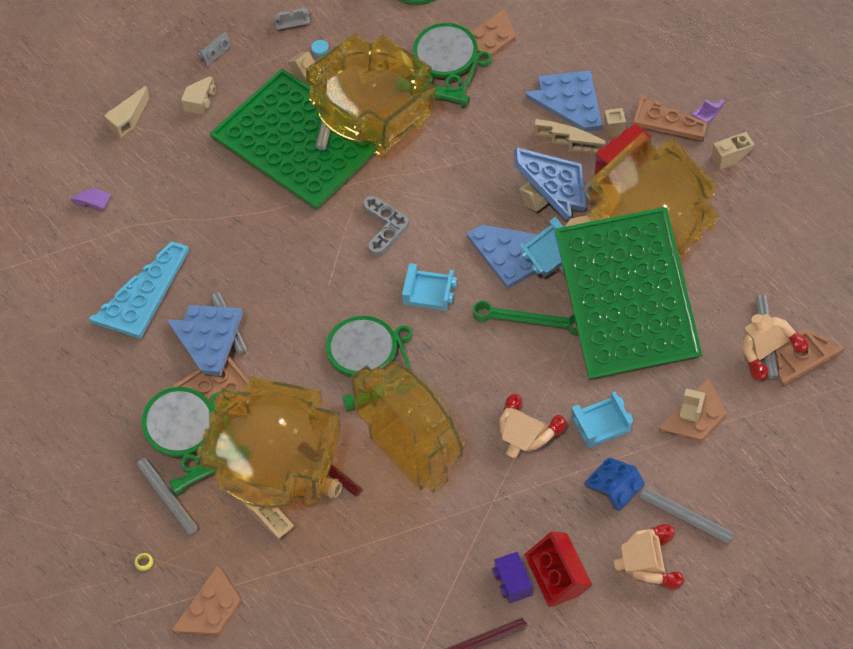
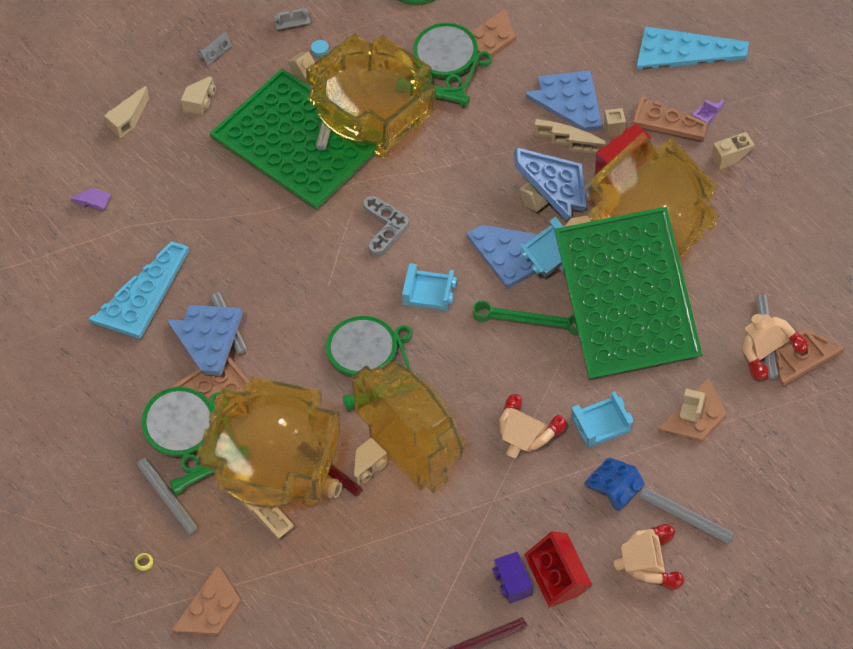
none -> tan slope [354,438,388,486]
none -> medium azure wing [636,26,749,70]

